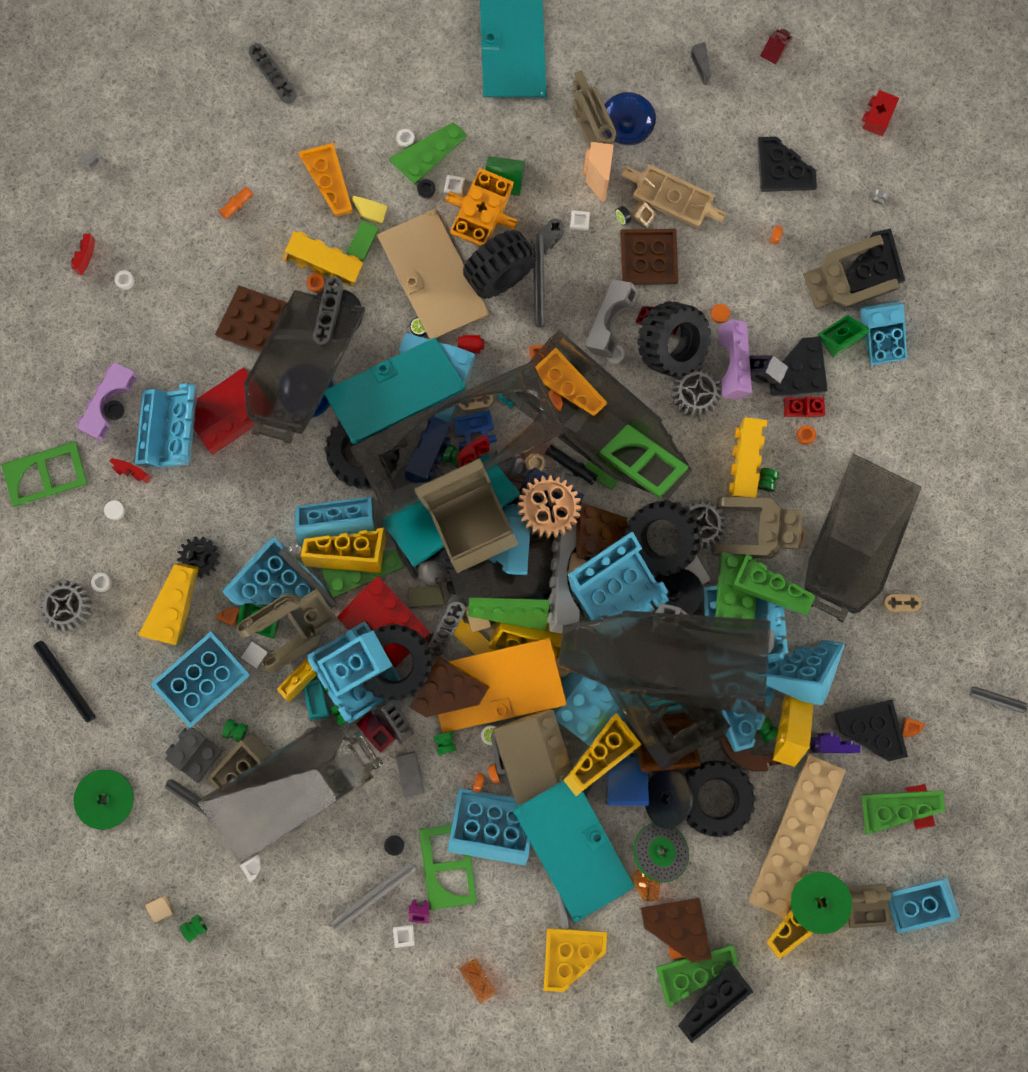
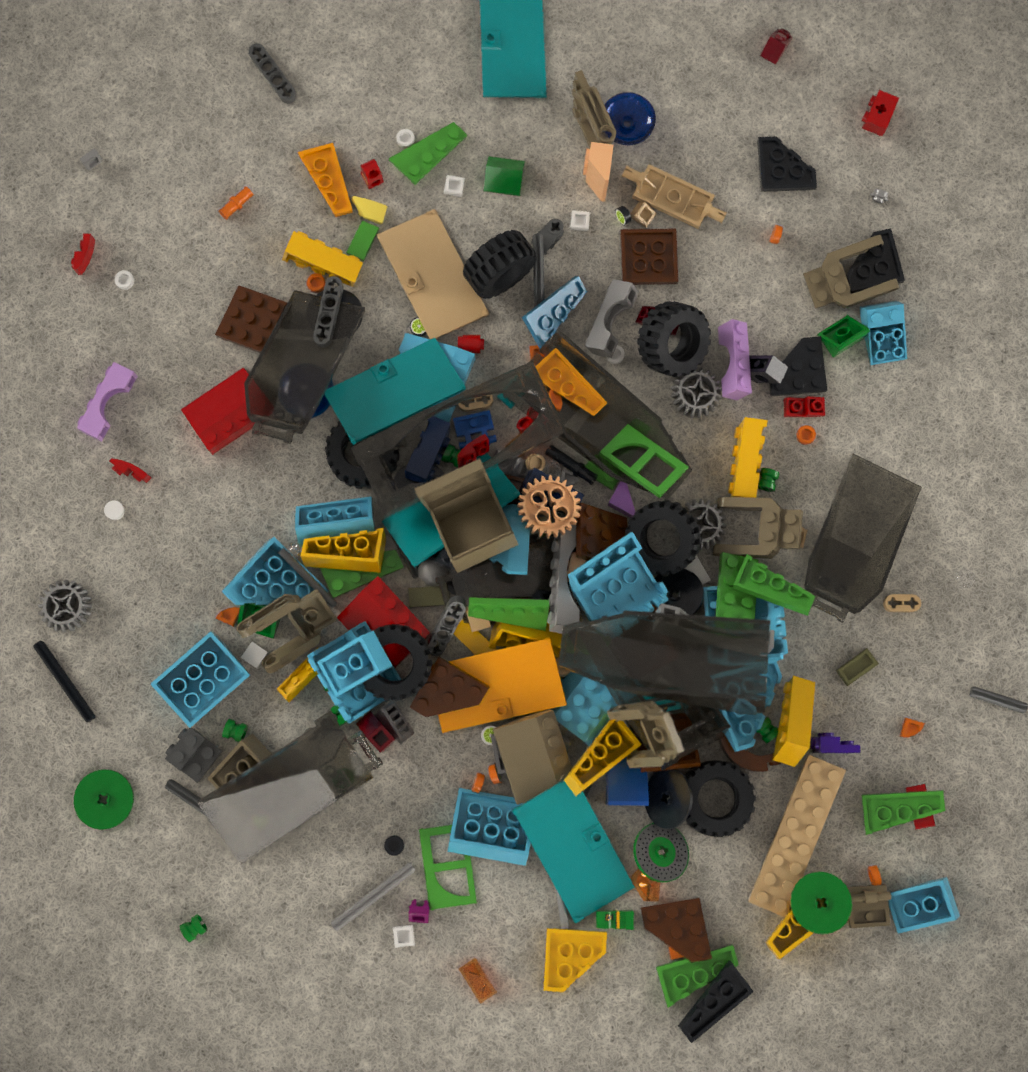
bright green window [1,441,88,507] -> none
white tile [91,573,112,592] -> none
black tile [104,400,125,420] -> none
medium azure slope [135,383,197,467] -> none
yellow wedge [138,563,199,645] -> none
tan slope [145,896,173,923] -> none
black gear [177,536,220,579] -> none
white tile [240,854,261,882] -> none
teal tile [303,679,330,721] -> none
flat silver slope [396,752,424,797] -> none
black tile [417,179,436,198] -> none
green wheel [433,731,457,756] -> none
light orange slope [446,168,518,246] -> none
flat silver slope [690,42,711,85] -> none
orange tile [711,304,730,324] -> none
medium azure slope [745,640,844,705] -> none
black plate [834,699,908,761] -> none
none -> red leg [360,159,384,189]
none -> red tile [516,416,536,435]
none -> dark azure wing [522,276,587,349]
none -> green leg [596,910,634,930]
none -> medium lavender slope [607,478,635,518]
none -> dark tan plate [607,701,684,768]
none -> olive tile [835,648,879,686]
none -> orange tile [868,865,882,886]

